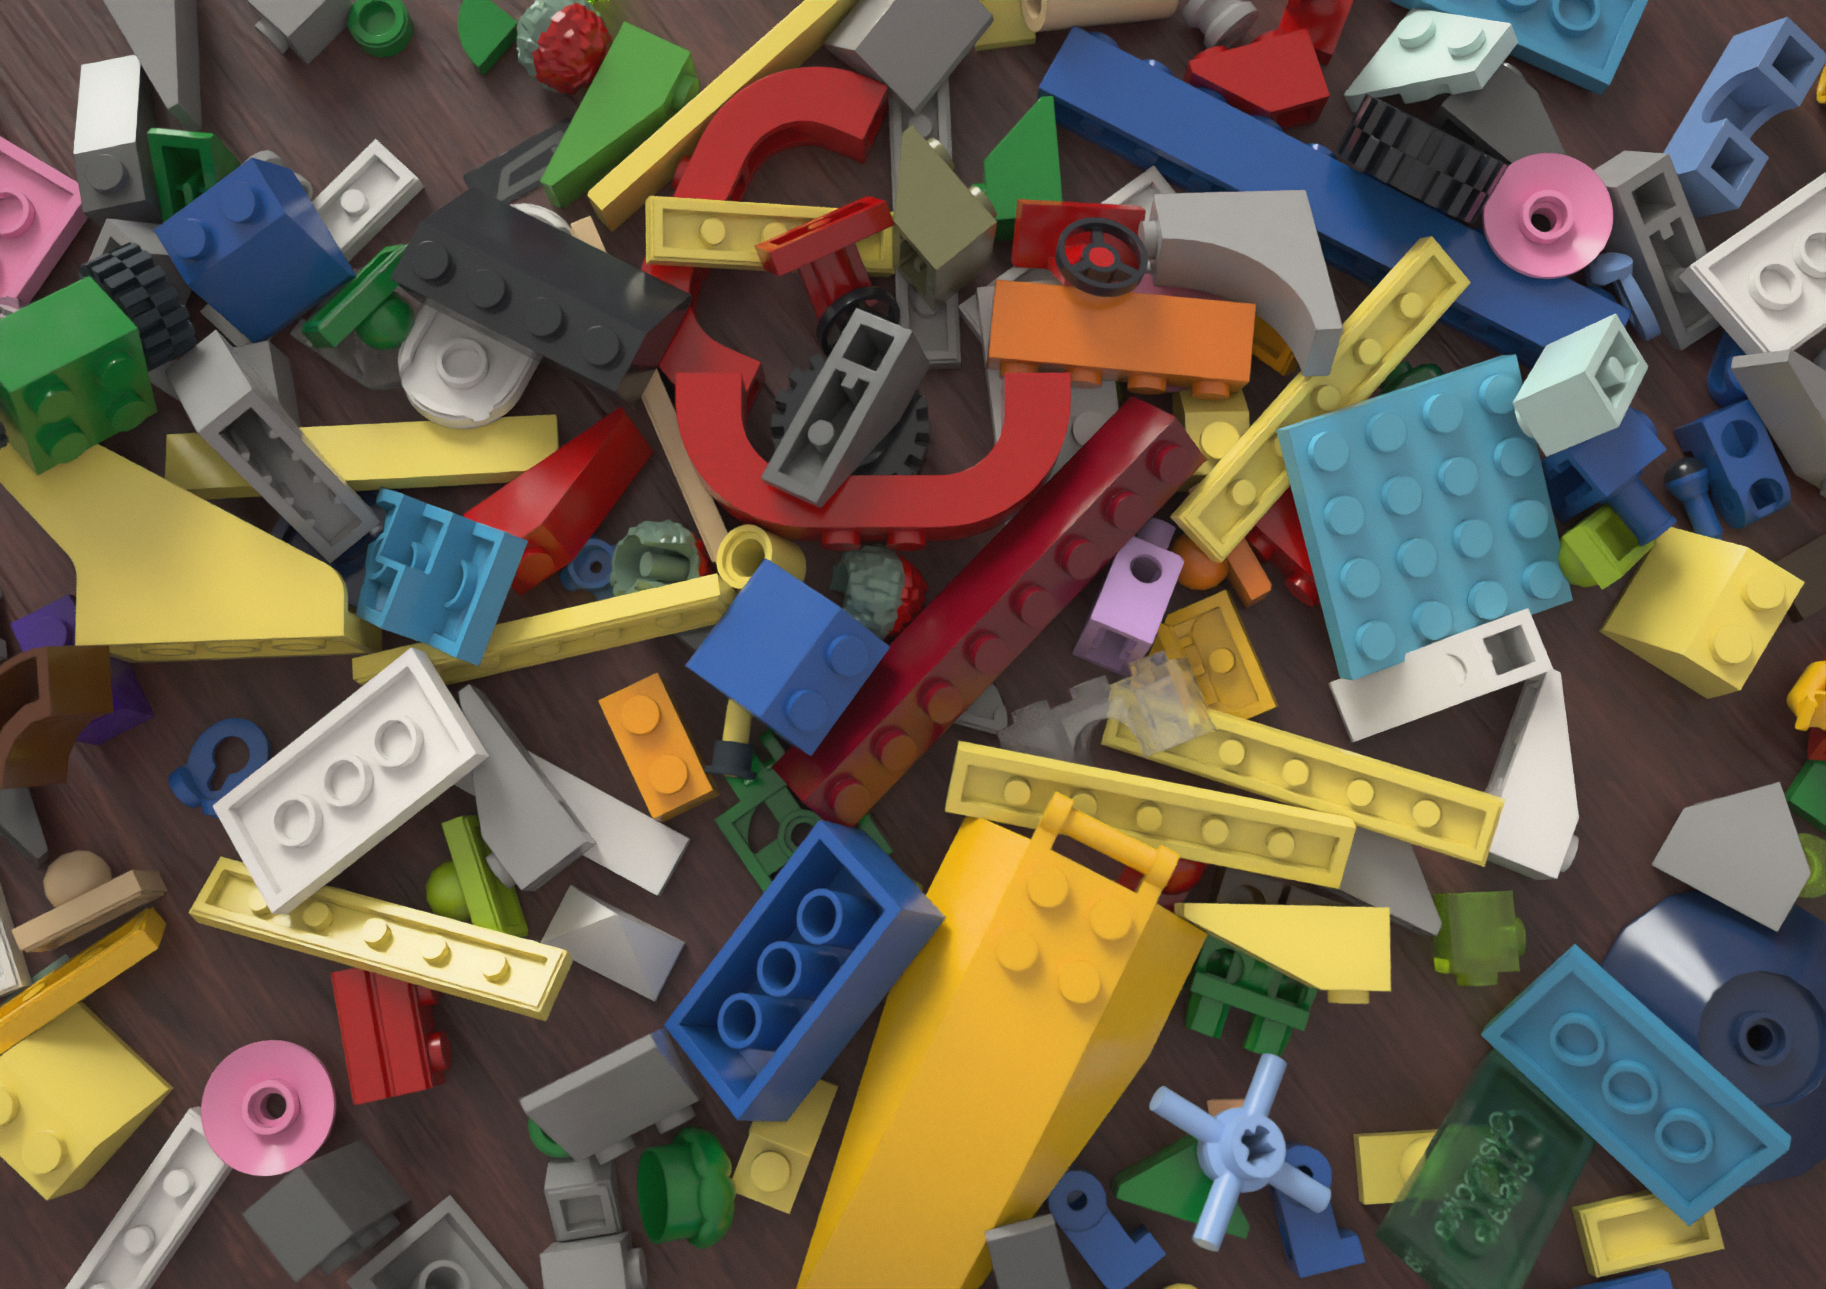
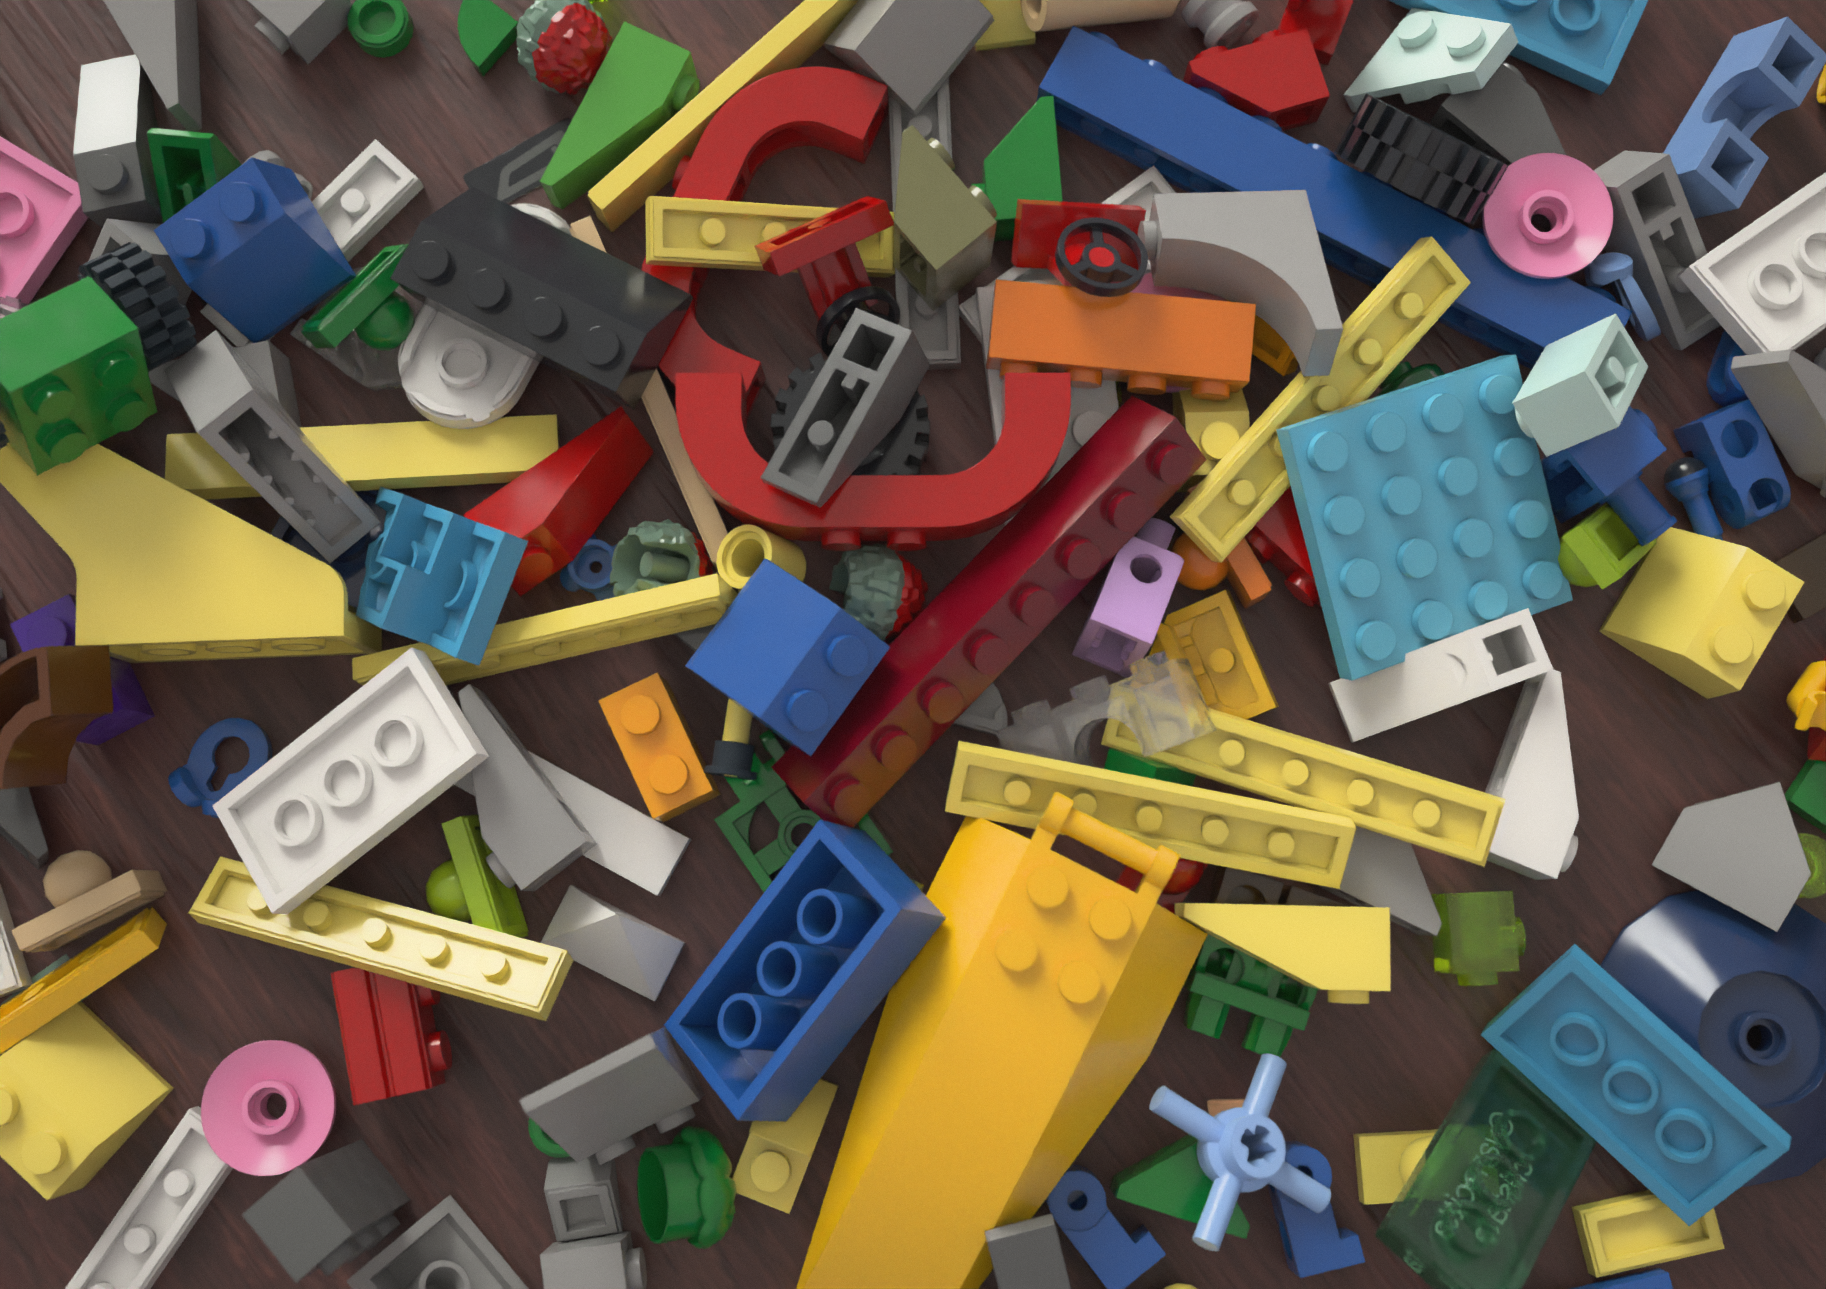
none -> green tile [1104,747,1196,787]

